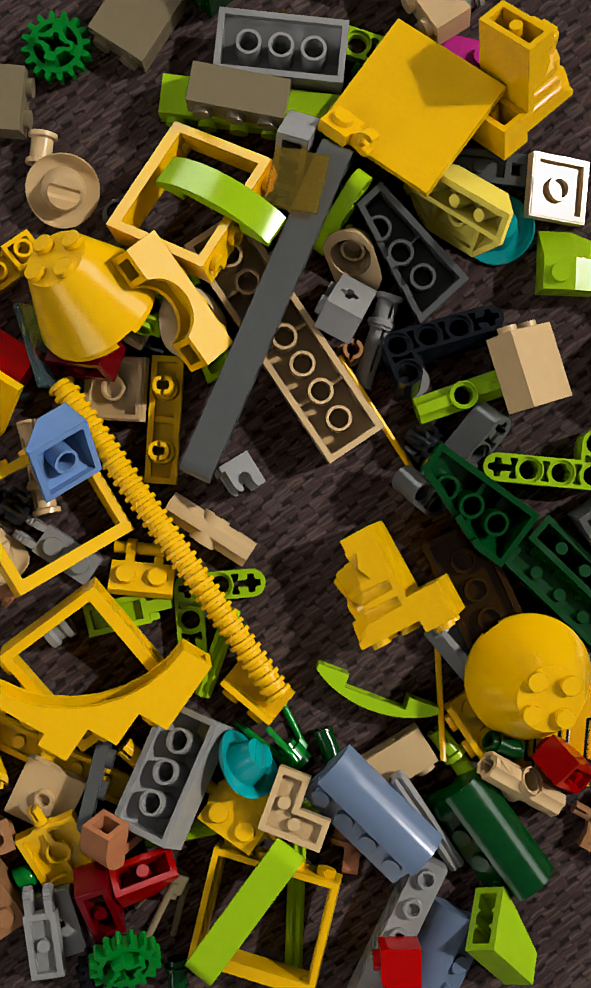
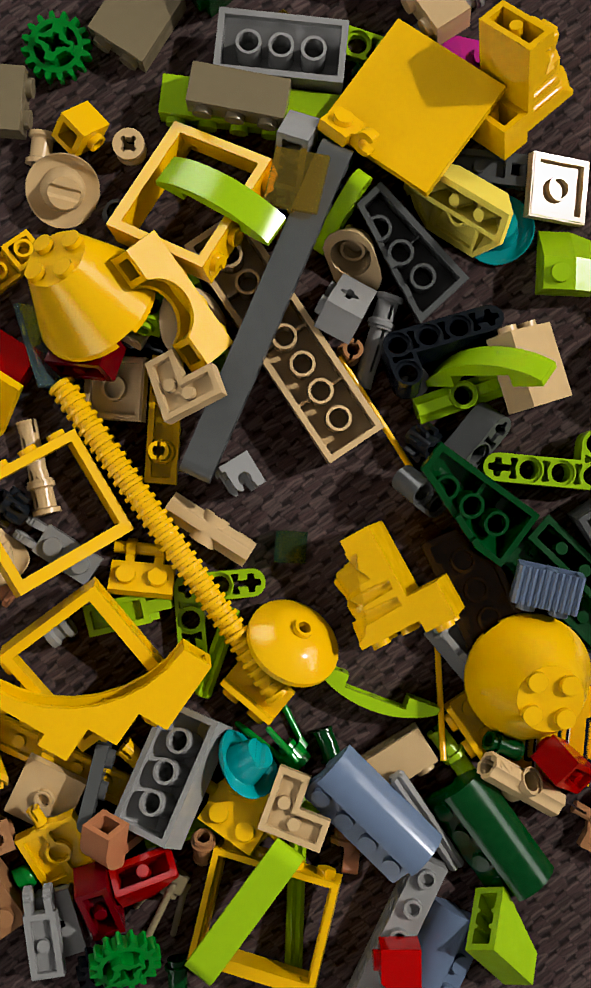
medium blue slope [25,402,102,503] -> none
none -> yellow brick [51,100,110,156]
none -> tan wheel [112,127,147,167]
none -> tan plate [145,348,227,425]
none -> medium nougat pin [190,828,216,866]
none -> yellow dish [247,599,339,688]
none -> clear green slope [274,530,308,564]
none -> lime slope [425,346,557,387]
none -> sand blue brick [510,559,586,619]

